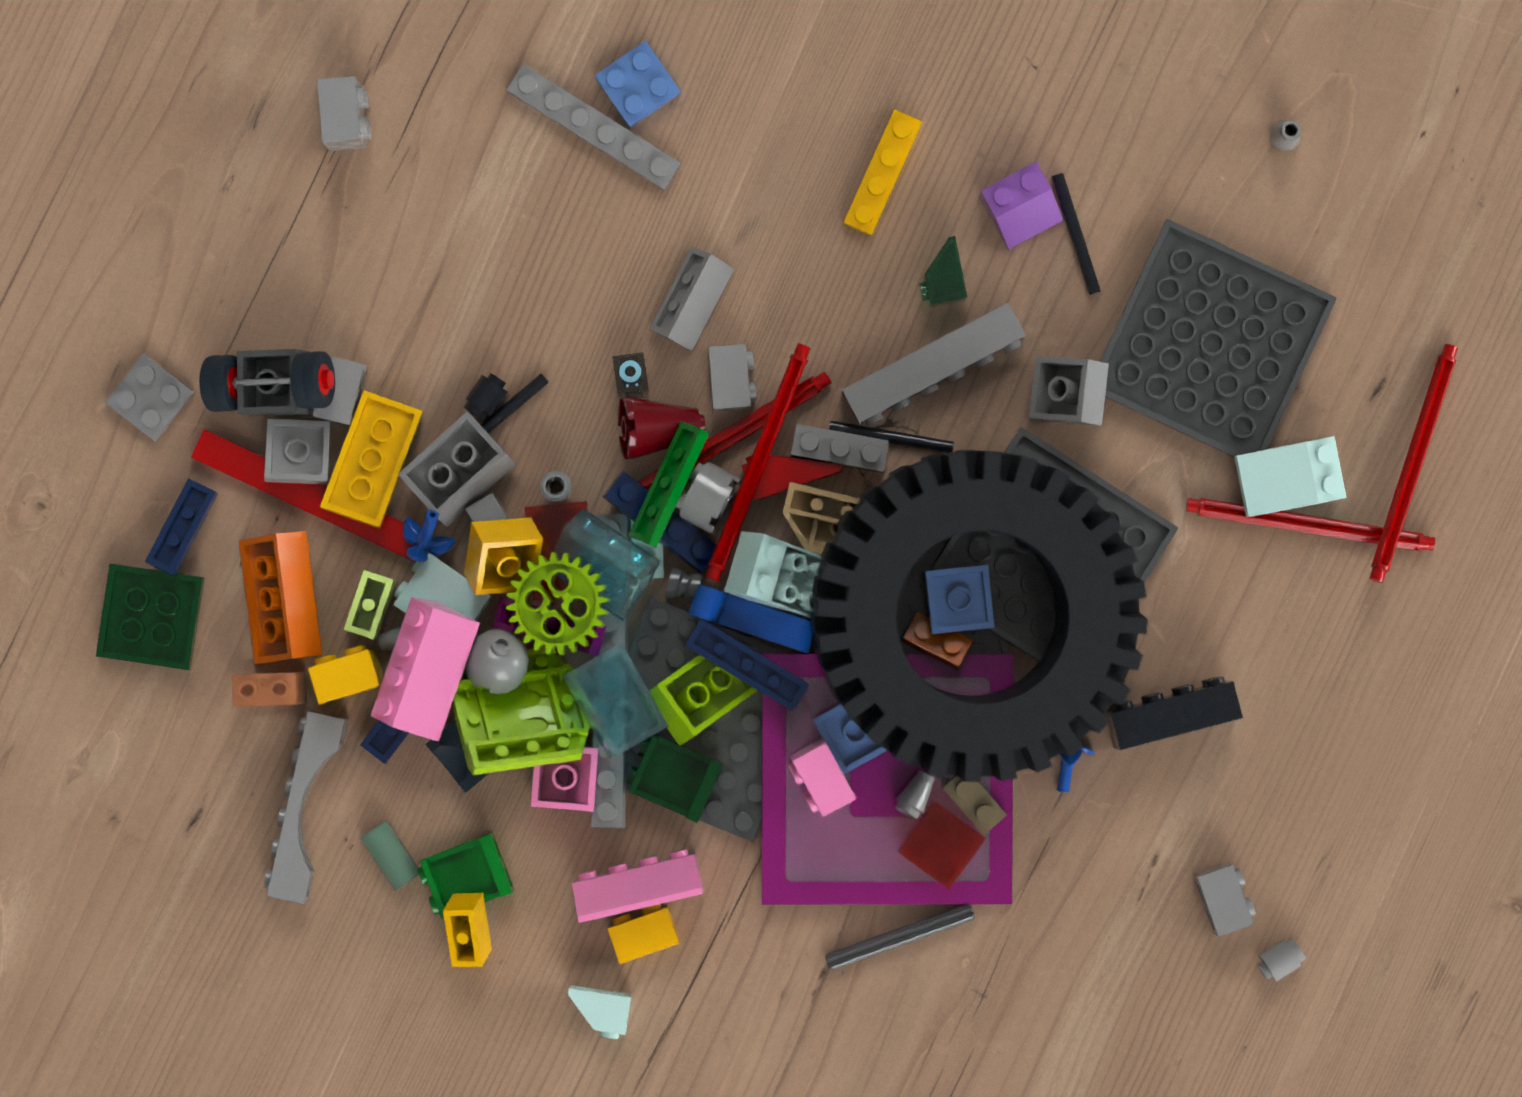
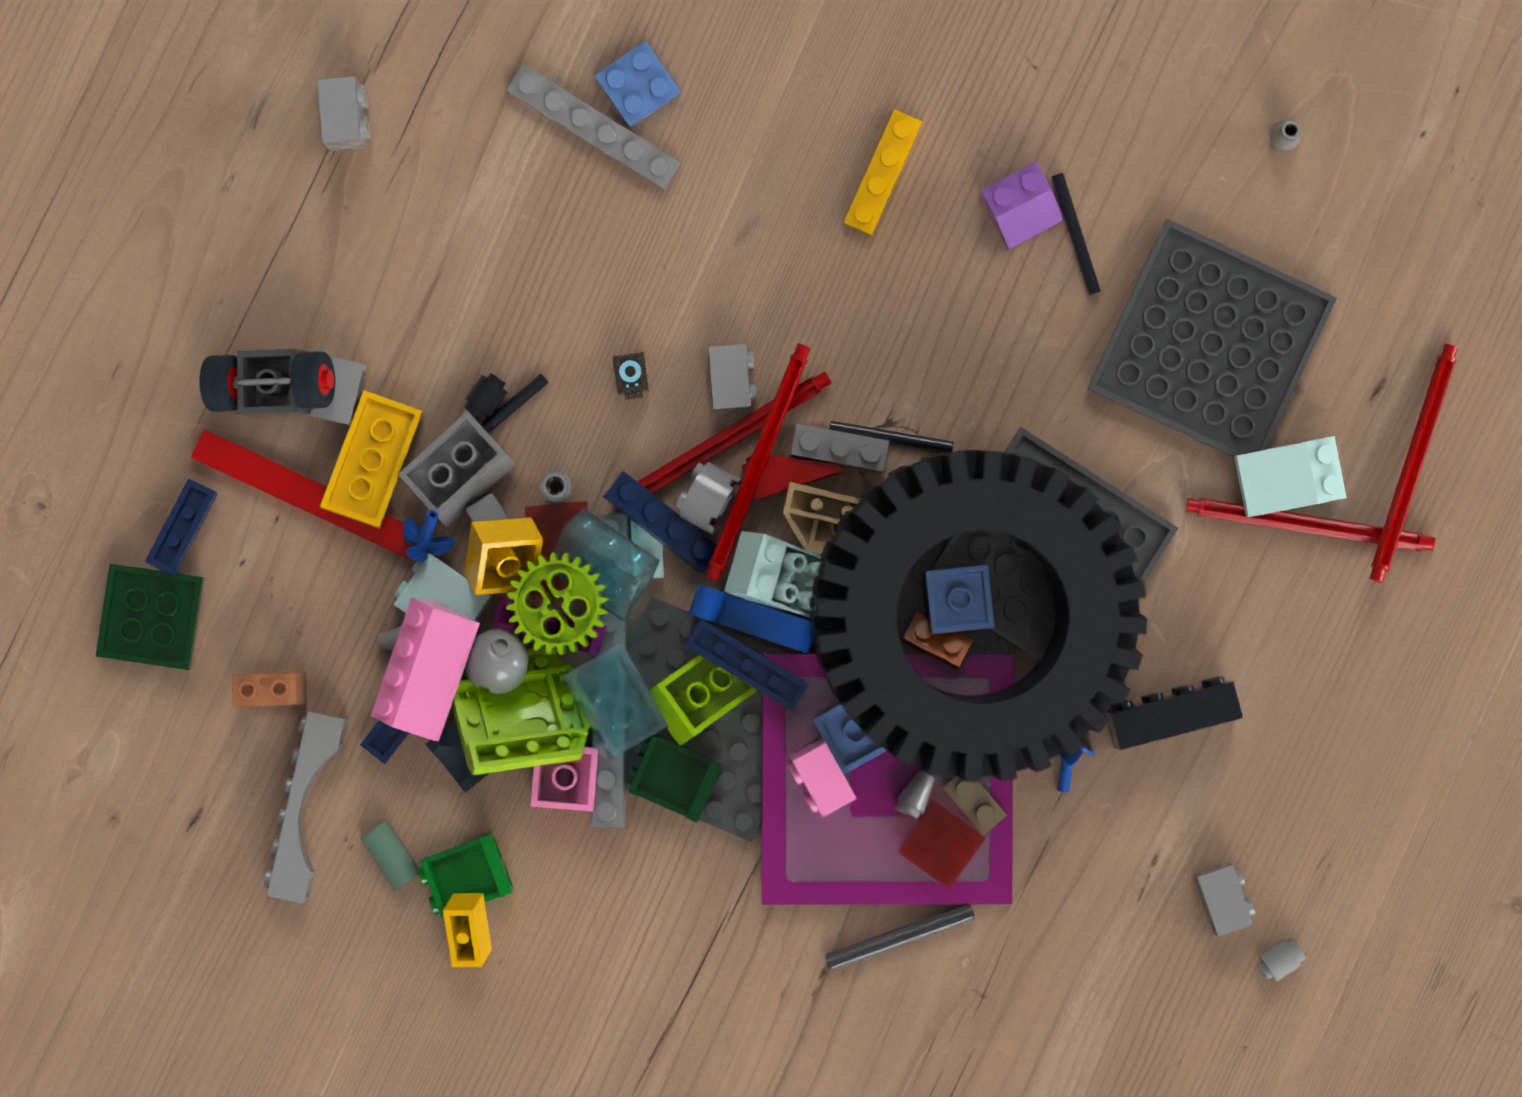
light grey plate [105,353,195,441] -> none
orange slope [239,531,322,664] -> none
light grey plate [264,419,330,485] -> none
yellow brick [308,645,384,704] -> none
yellowish green brick [343,570,398,640] -> none
light aqua slope [568,985,632,1039] -> none
bright pink slope [572,849,704,923] -> none
yellow brick [607,904,680,964] -> none
dark red cone [618,397,705,459] -> none
green plate [628,422,709,548] -> none
light grey panel [649,246,734,351] -> none
dark grey wheel [665,567,703,604] -> none
light grey brick [841,302,1026,427] -> none
clear green slope [919,236,967,308] -> none
light grey brick [1029,356,1109,426] -> none

